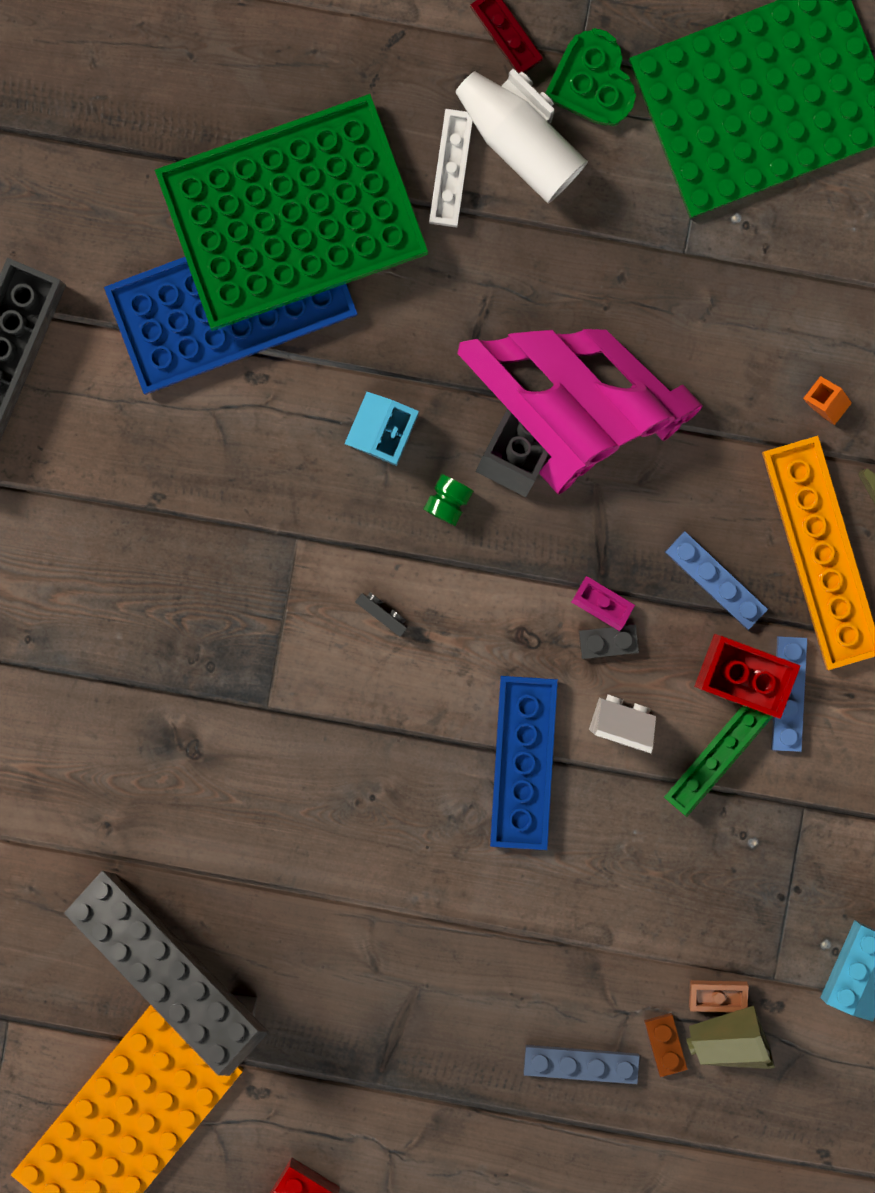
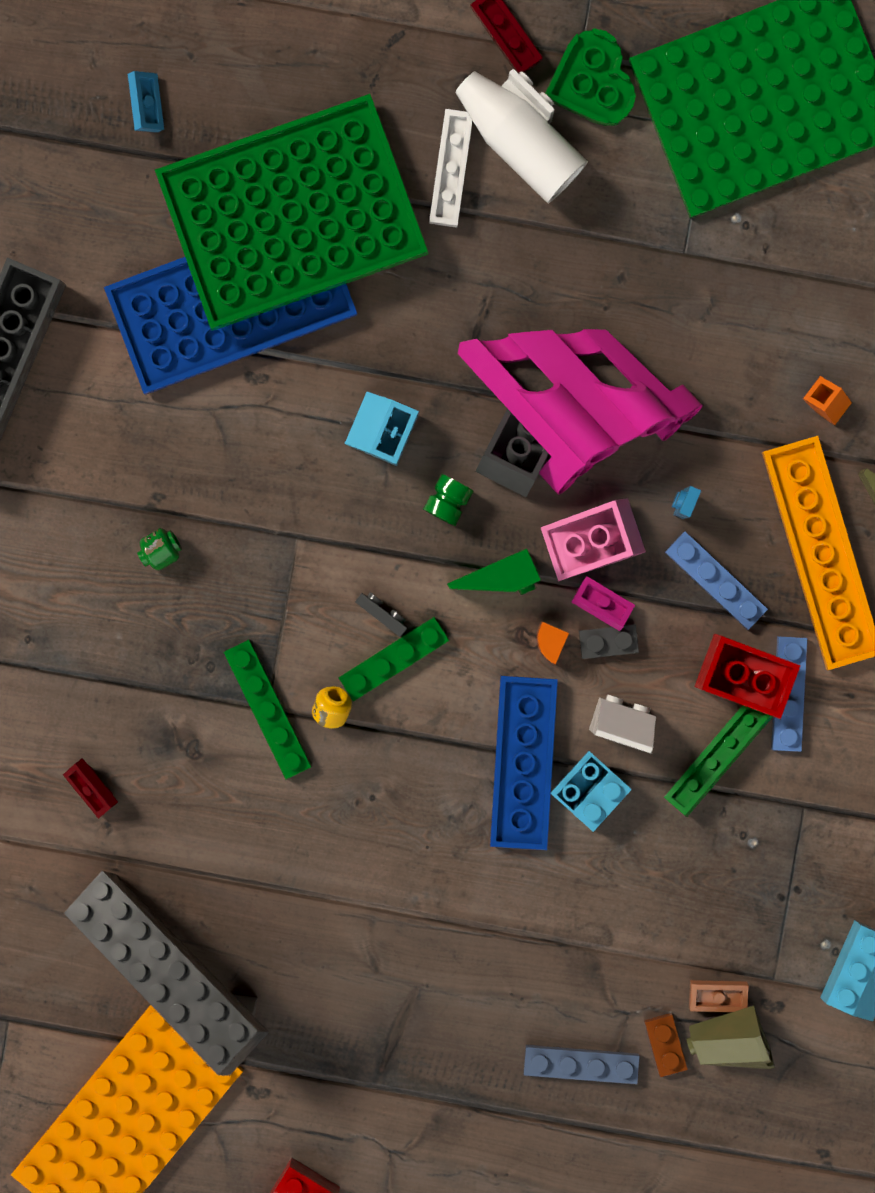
none -> dark red plate [63,758,118,819]
none -> dark azure plate [128,71,164,132]
none -> green head [137,528,182,571]
none -> green plate [223,639,312,779]
none -> yellow head [312,686,352,729]
none -> green plate [338,617,449,702]
none -> green slope [447,549,541,595]
none -> orange brick [537,621,569,665]
none -> bright pink slope [541,498,646,581]
none -> medium azure slope [551,751,632,832]
none -> dark azure plate [671,486,701,519]

